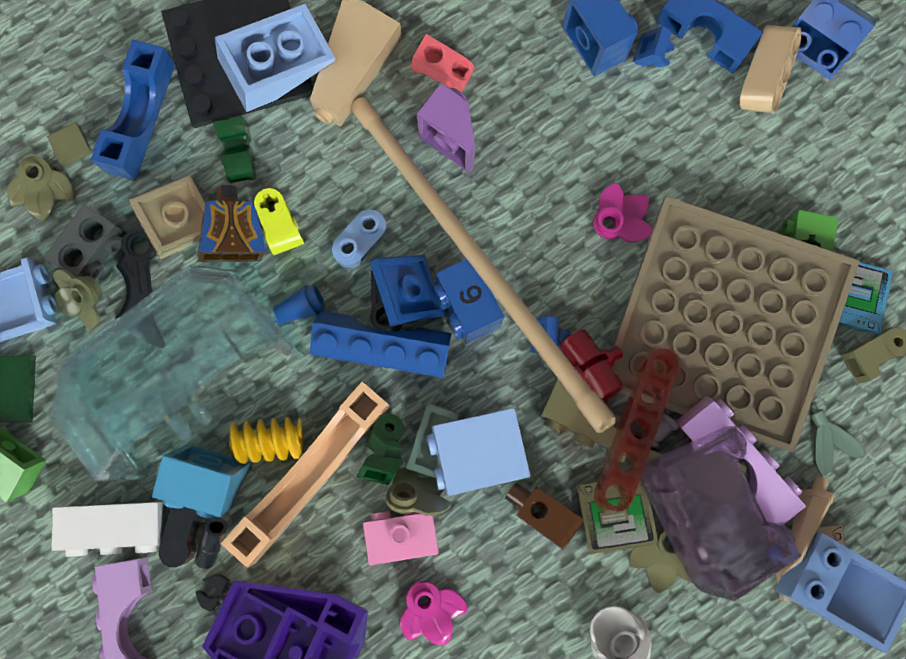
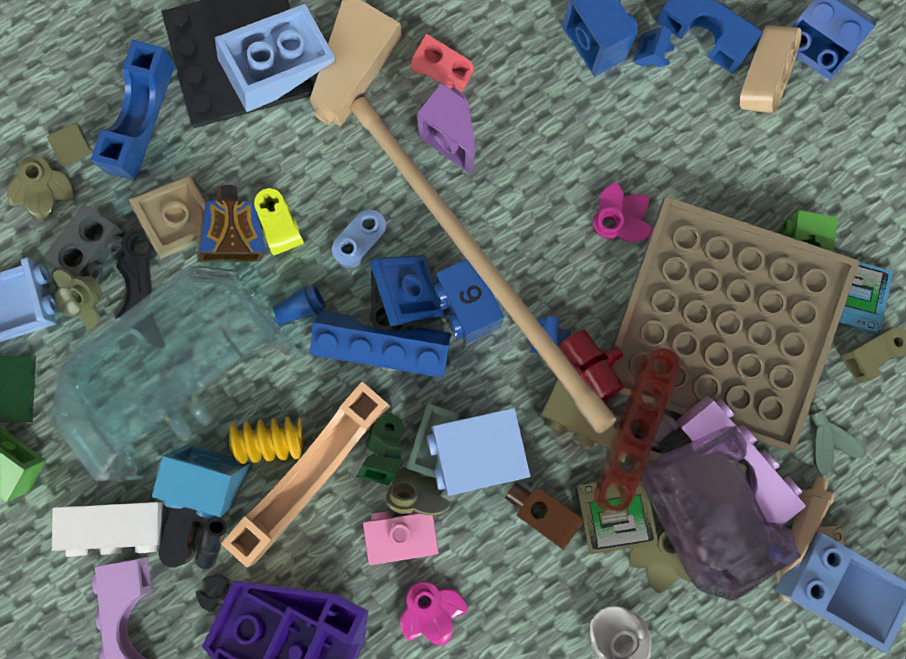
dark green leg [213,117,256,184] -> none

